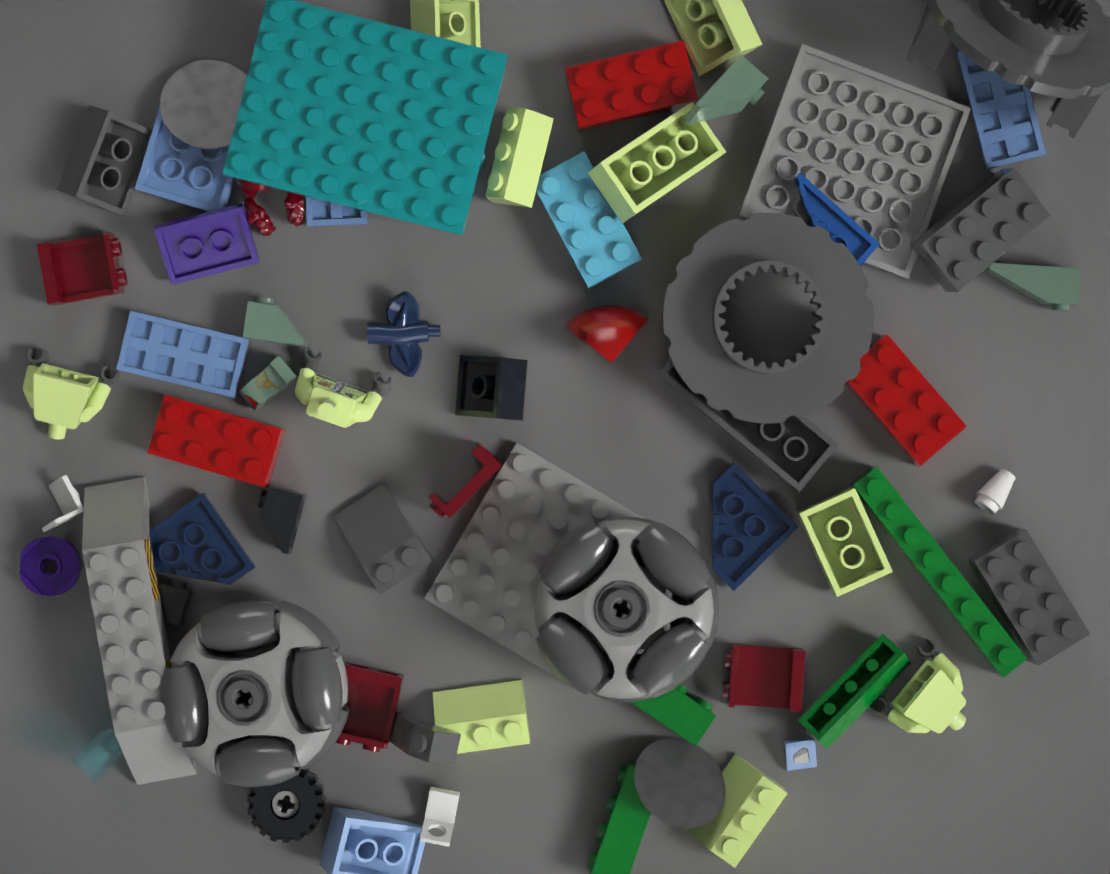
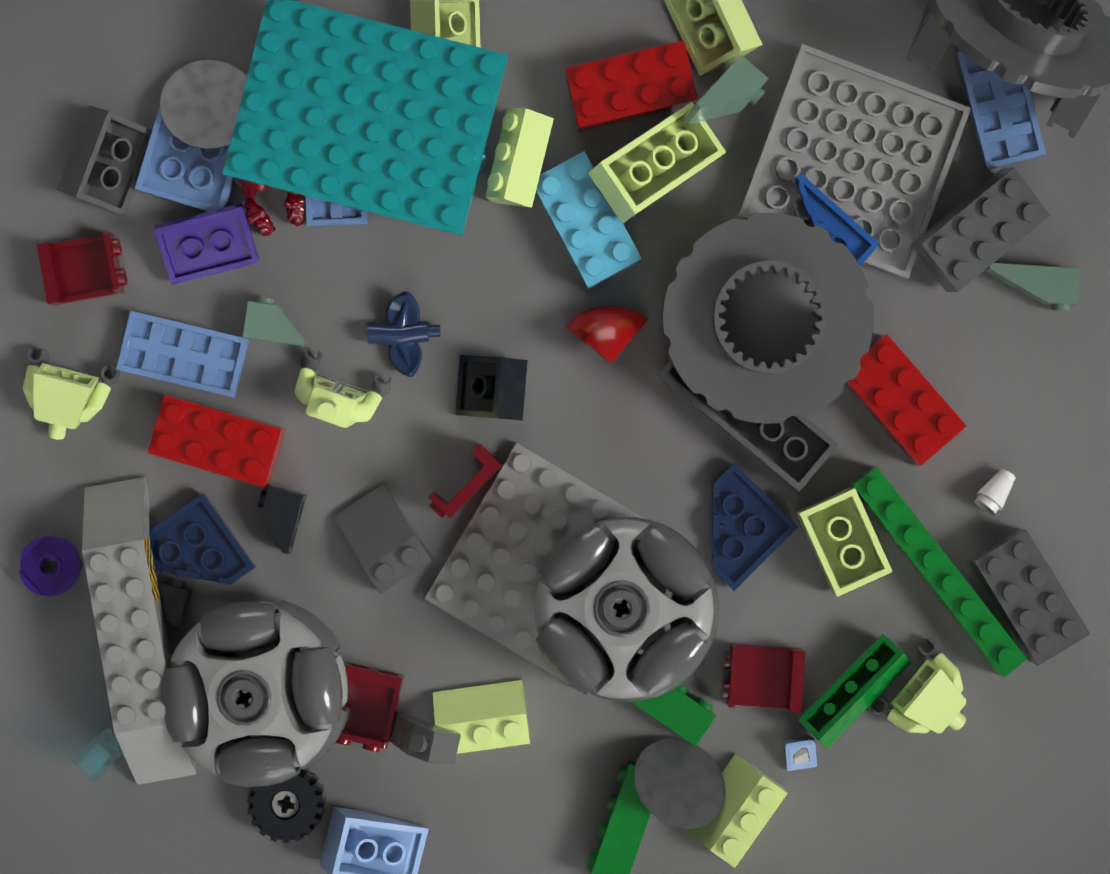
white bracket [42,475,84,532] -> none
sand green leg [239,355,298,411] -> none
white bracket [420,787,460,847] -> none

